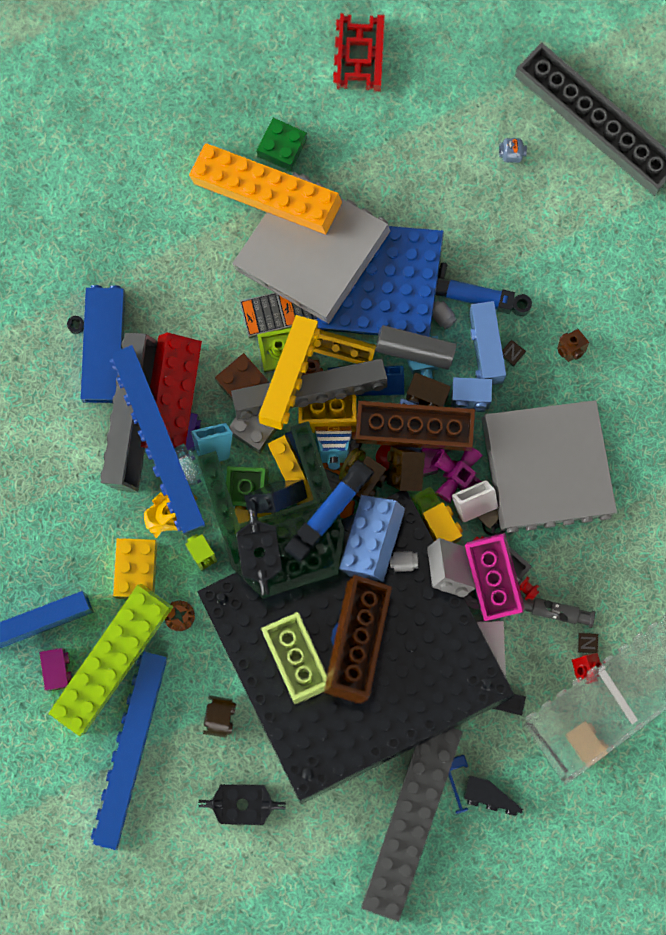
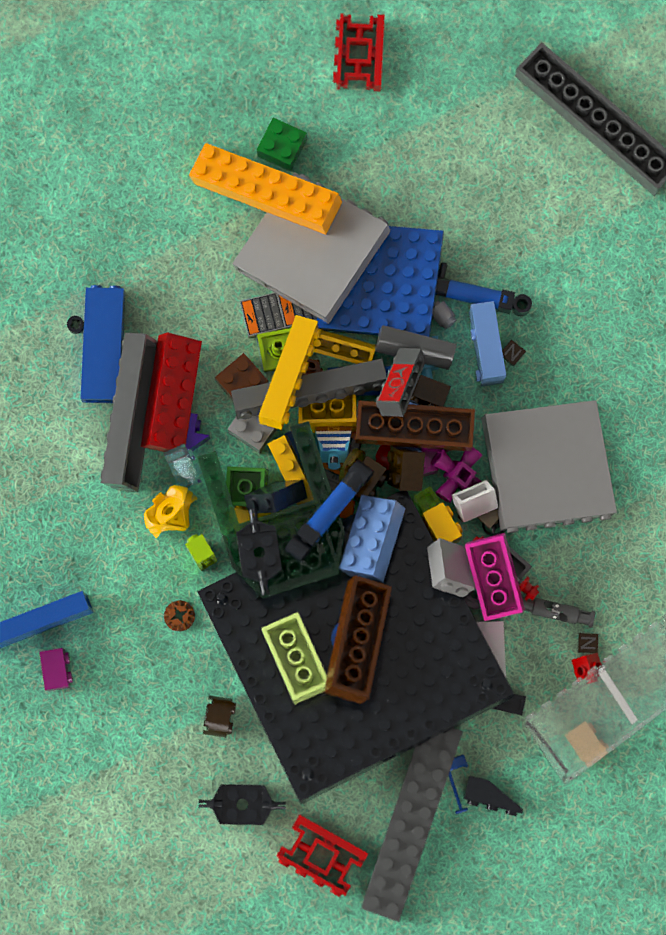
lime brick [48,584,173,737] -> none
blue brick [91,651,168,850] -> none
blue brick [109,345,206,535] -> none
yellow brick [113,538,157,599] -> none
medium azure torso [191,423,233,470] -> none
light grey brick [390,551,418,572] -> none
medium blue brick [451,377,492,412] -> none
sand blue head [499,138,527,163] -> none
reddish brown brick [557,329,589,362] -> none
none -> red fence [276,814,369,897]
none -> dark grey brick [376,348,425,417]

